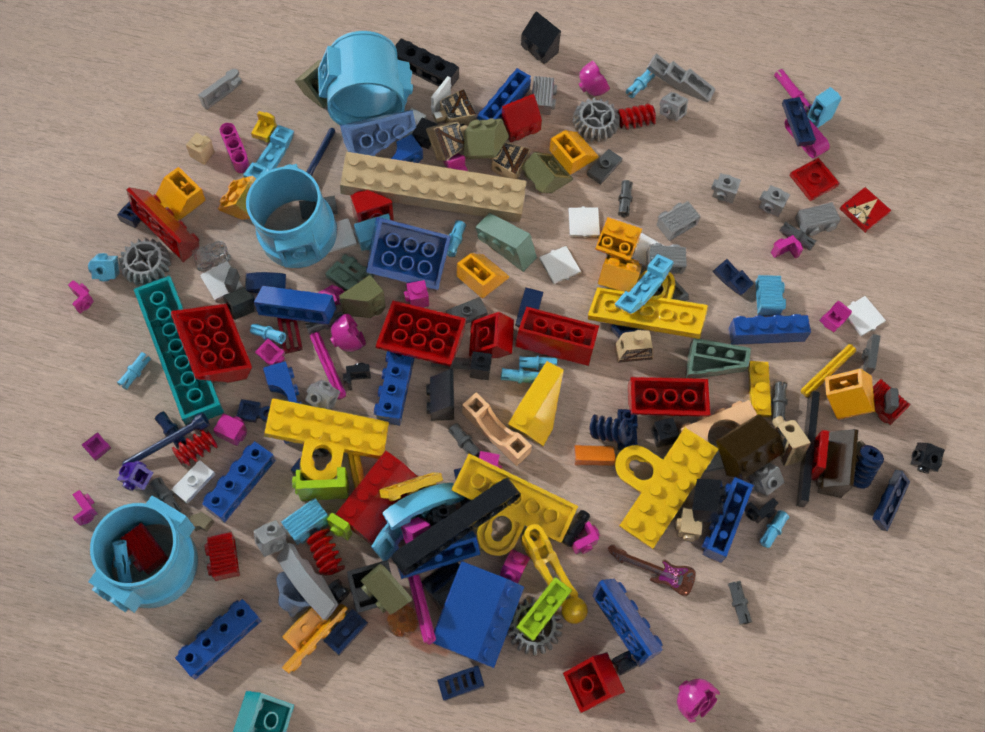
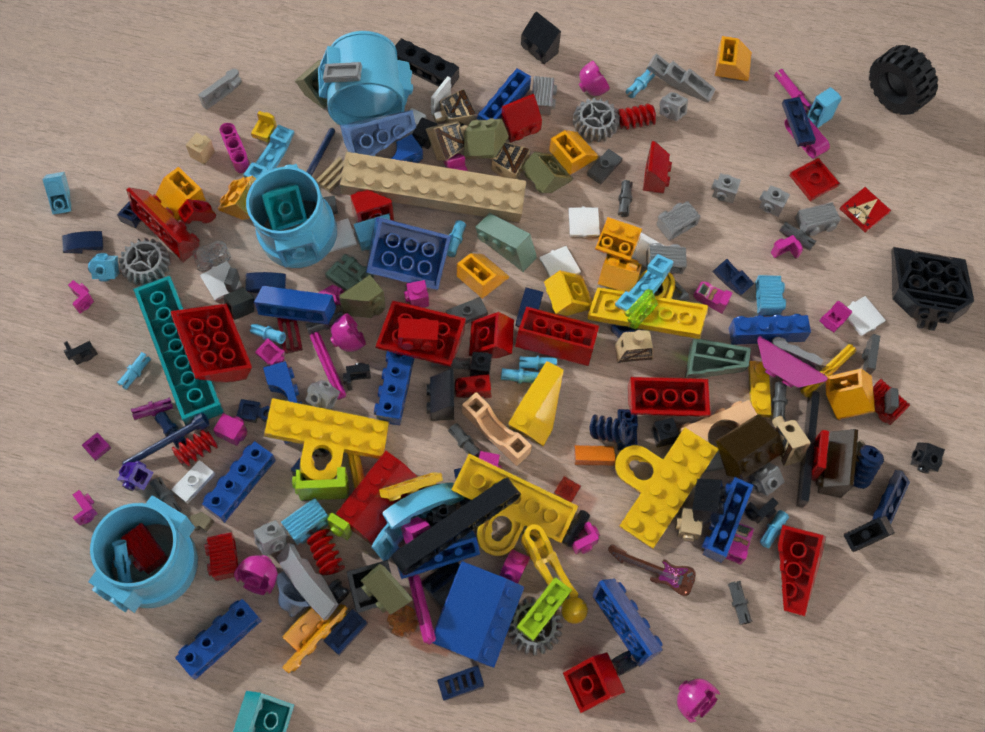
none -> medium azure slope [42,172,72,214]
none -> dark blue slope [62,231,103,254]
none -> black bracket [64,340,98,365]
none -> magenta pin [131,397,174,421]
none -> red leg [177,199,216,224]
none -> dark pink cylinder [234,555,278,595]
none -> teal slope [262,184,307,231]
none -> tan tile [316,157,344,193]
none -> light grey tile [323,62,362,83]
none -> red brick [398,318,439,351]
none -> red leg [455,375,492,398]
none -> yellow slope [544,270,592,316]
none -> clear red plate [554,476,581,503]
none -> clear neon green tile [625,289,658,329]
none -> red slope [643,141,672,194]
none -> dark pink leg [693,281,732,314]
none -> light orange slope [715,36,752,81]
none -> dark pink leg [725,523,754,565]
none -> dark pink wedge [757,336,828,388]
none -> light grey hinge [772,337,824,370]
none -> red wedge [778,525,826,616]
none -> black brick [844,516,895,552]
none -> black tyre [869,45,938,115]
none -> black hinge [891,247,974,331]

